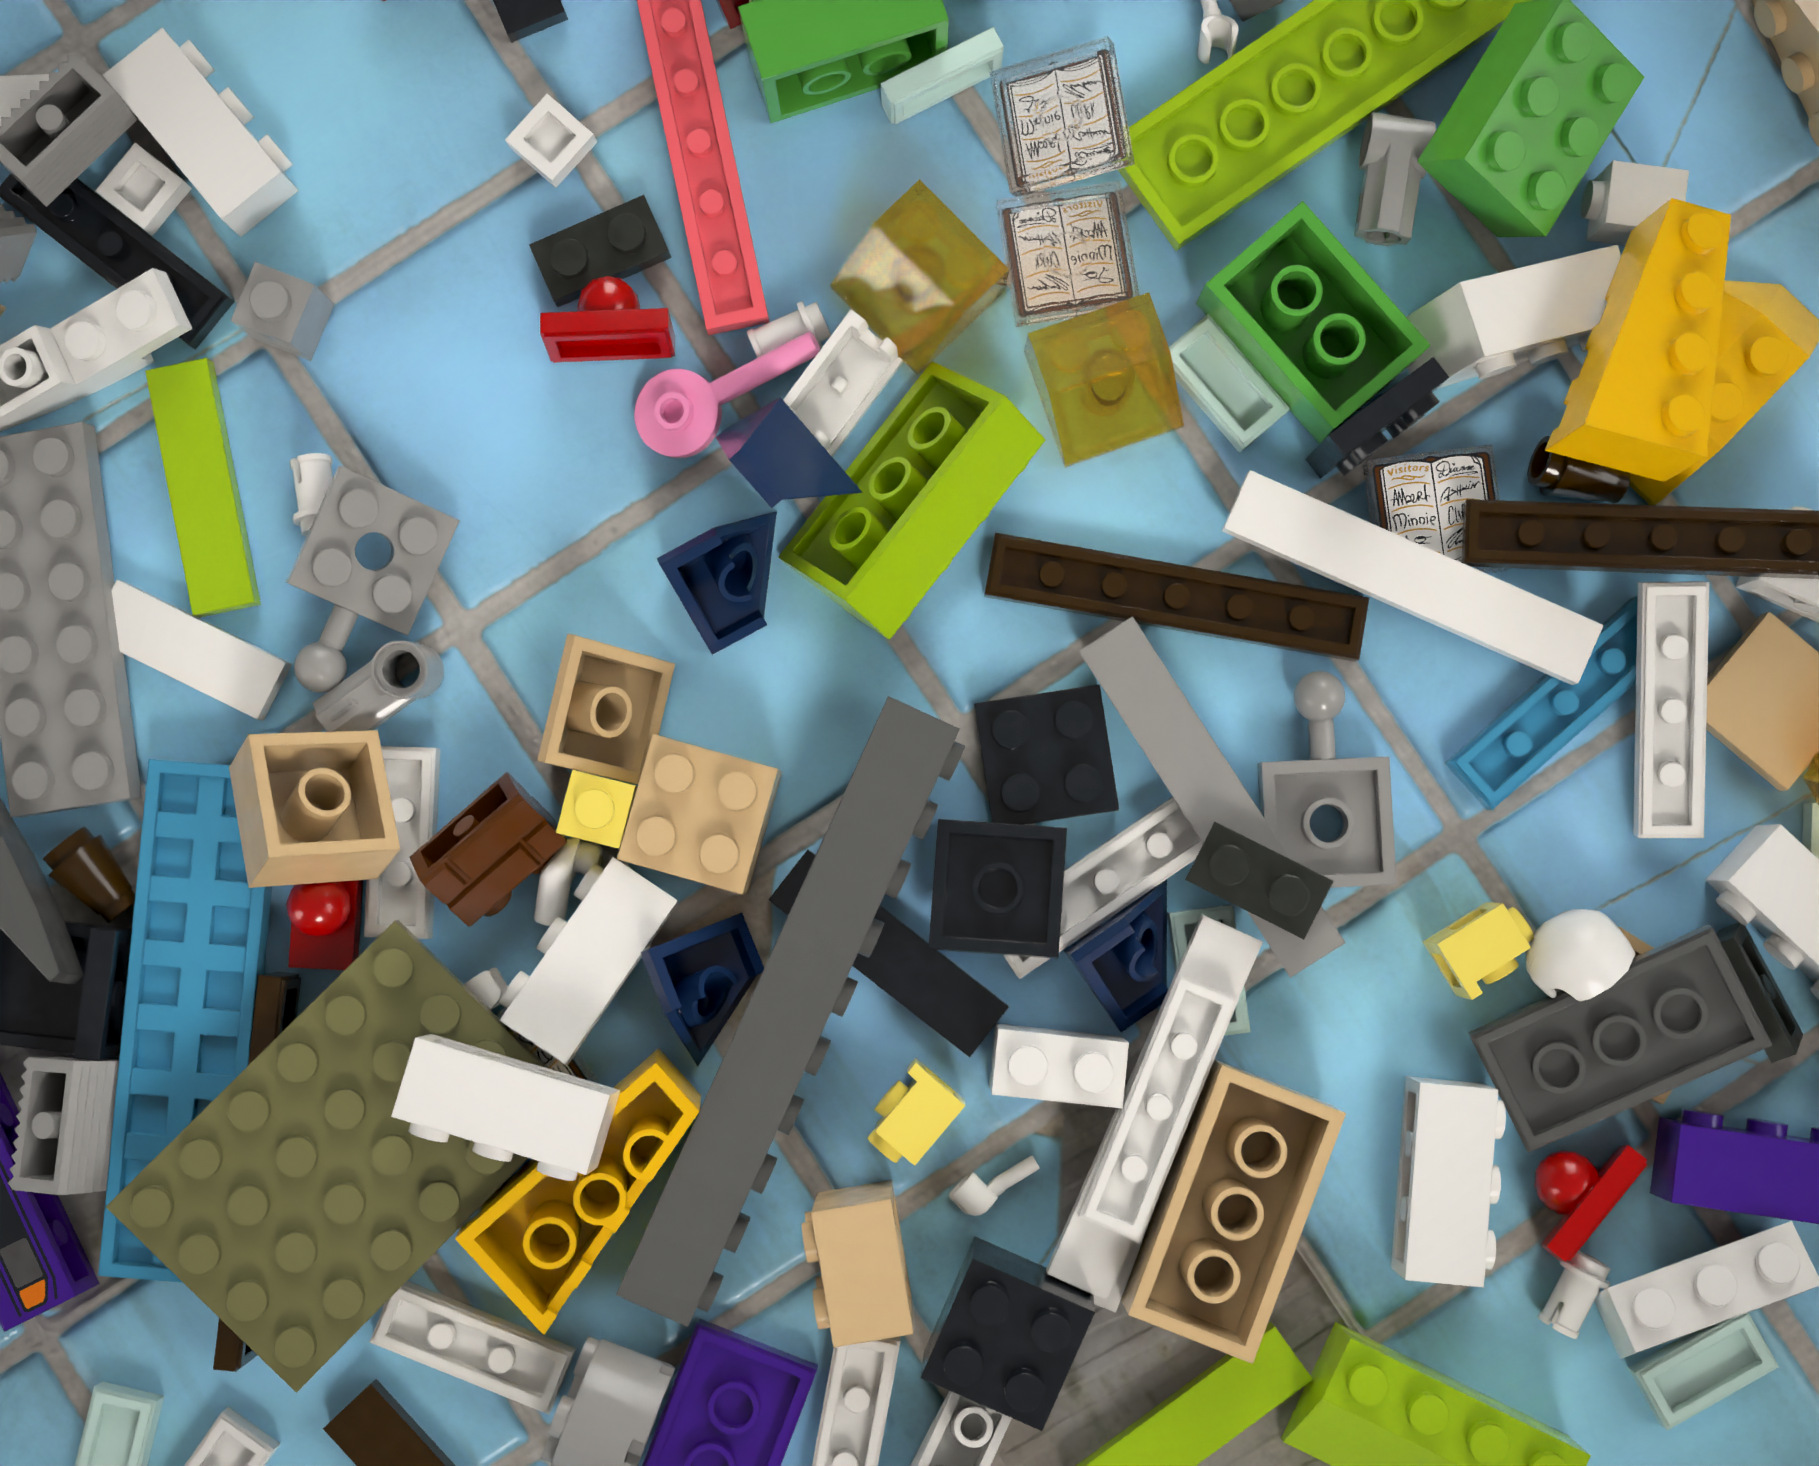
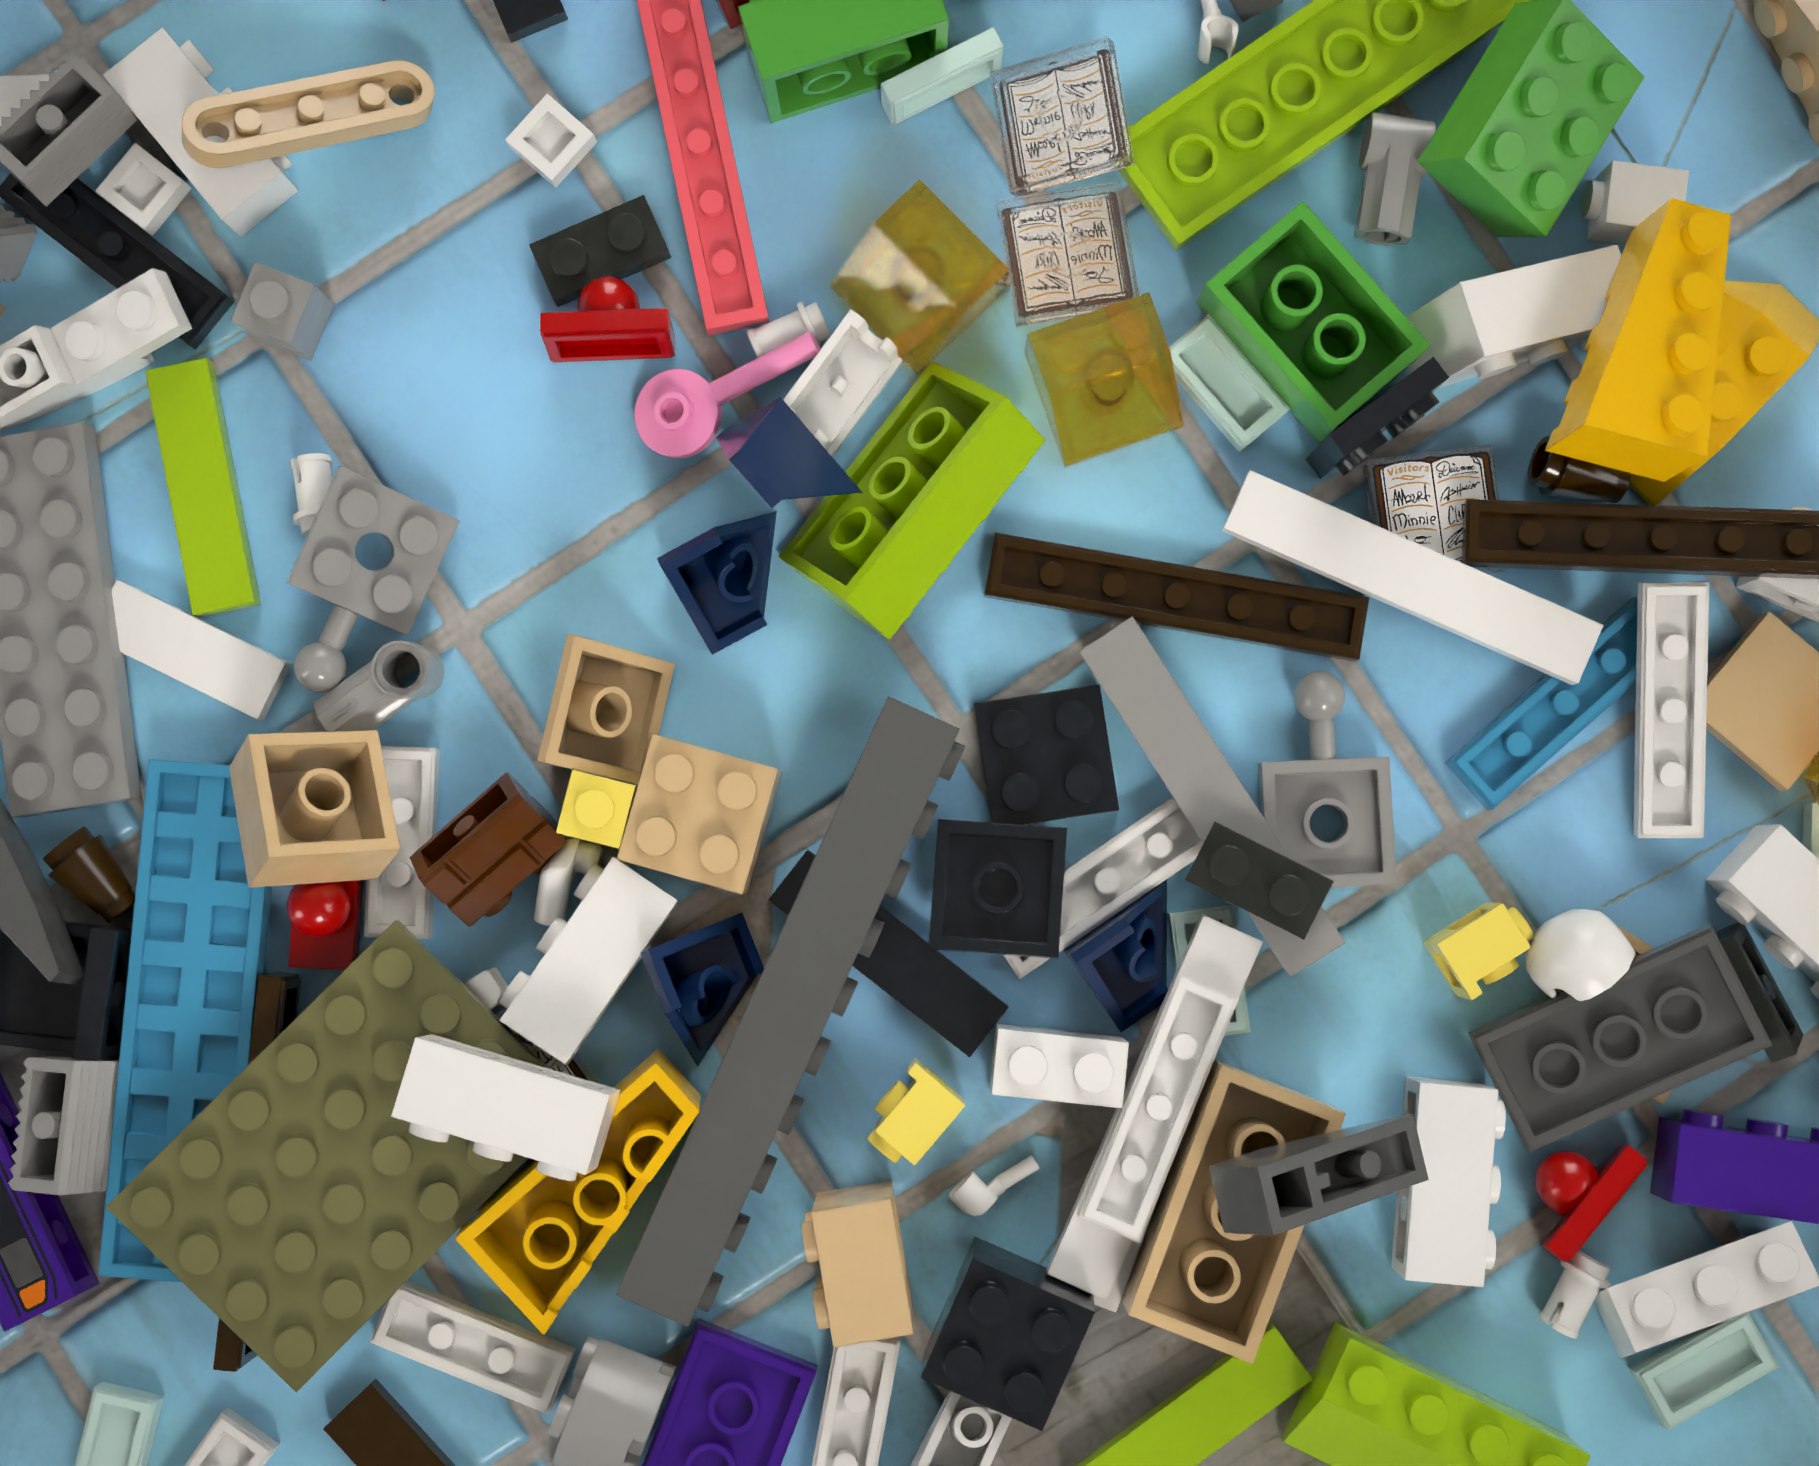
none -> tan plate [182,60,435,168]
none -> dark grey slope [1209,1114,1429,1236]

